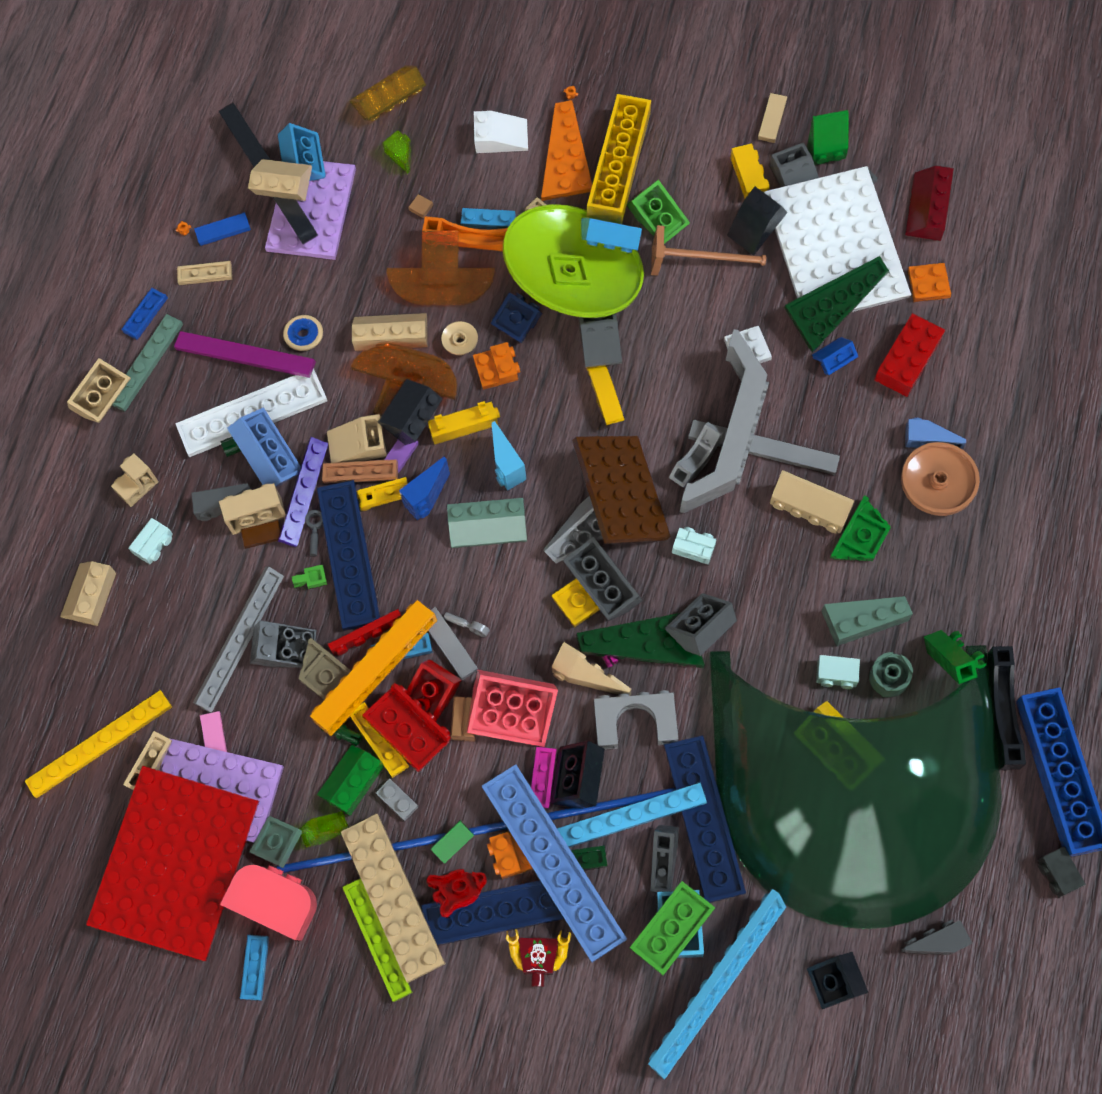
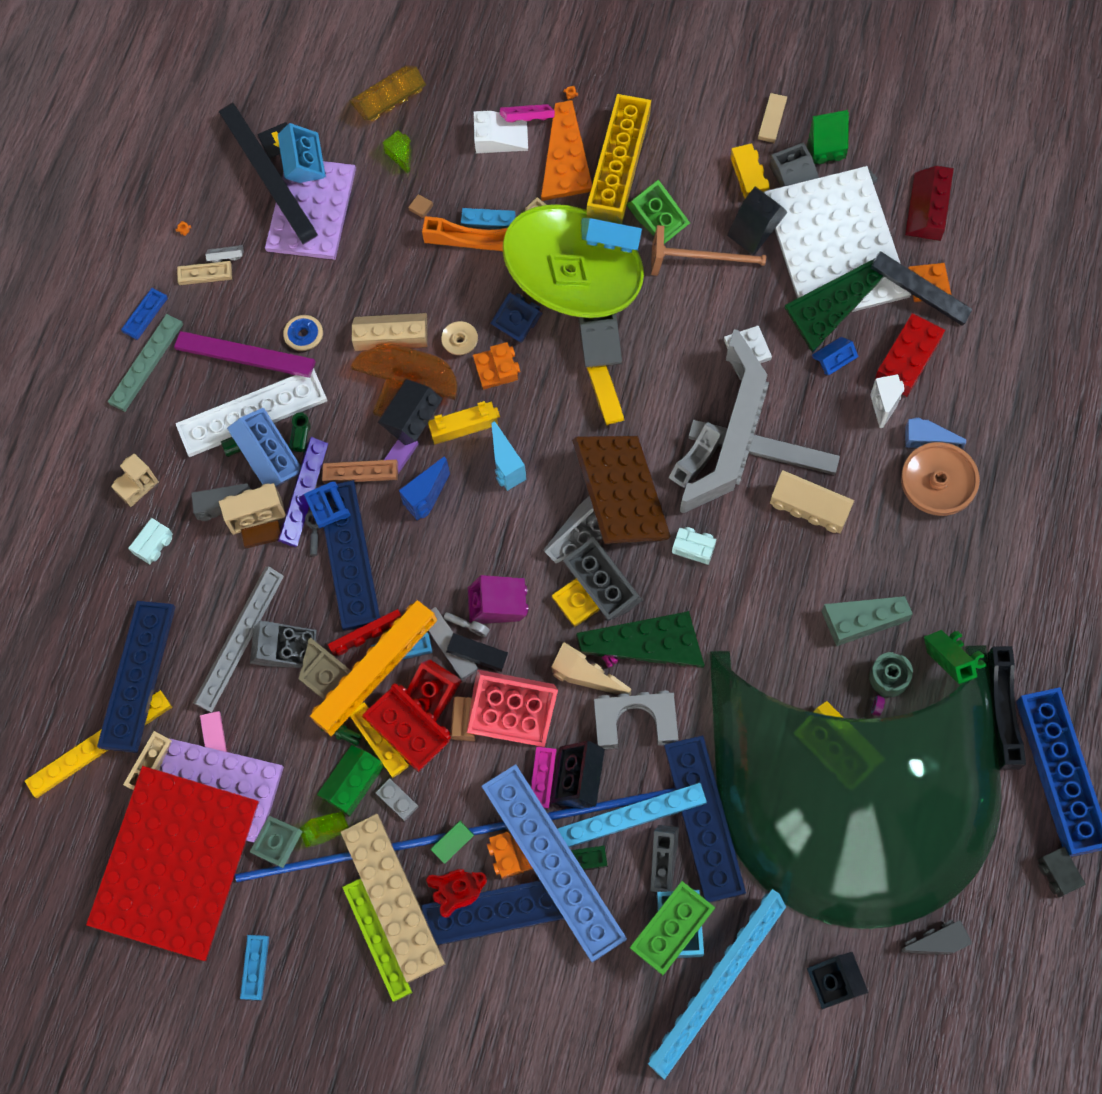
tan slope [60,561,116,626] -> none
tan slope [67,358,131,423] -> none
blue tile [194,213,251,246] -> none
coral brick [220,865,317,941] -> none
tan slope [248,159,312,201] -> none
bright green plate [292,565,327,589] -> none
tan slope [327,414,387,463] -> none
yellow plate [356,477,408,511] -> none
clear orange plate [387,231,495,305] -> none
slope [447,498,527,548] -> none
torso [506,929,571,987] -> none
dark grey slope [665,593,737,656] -> none
light aqua brick [816,655,860,689] -> none
green wing [830,495,891,561] -> none
none -> dark blue plate [97,601,176,753]
none -> light grey plate [205,245,244,263]
none -> black sticker [257,122,288,158]
none -> dark green piece [289,412,311,452]
none -> blue plate [304,482,351,528]
none -> black tile [446,633,508,672]
none -> magenta slope [468,575,528,624]
none -> dark pink plate [500,104,555,122]
none -> black tile [870,251,972,326]
none -> white slope [870,375,904,428]
none -> magenta tile [871,695,885,716]

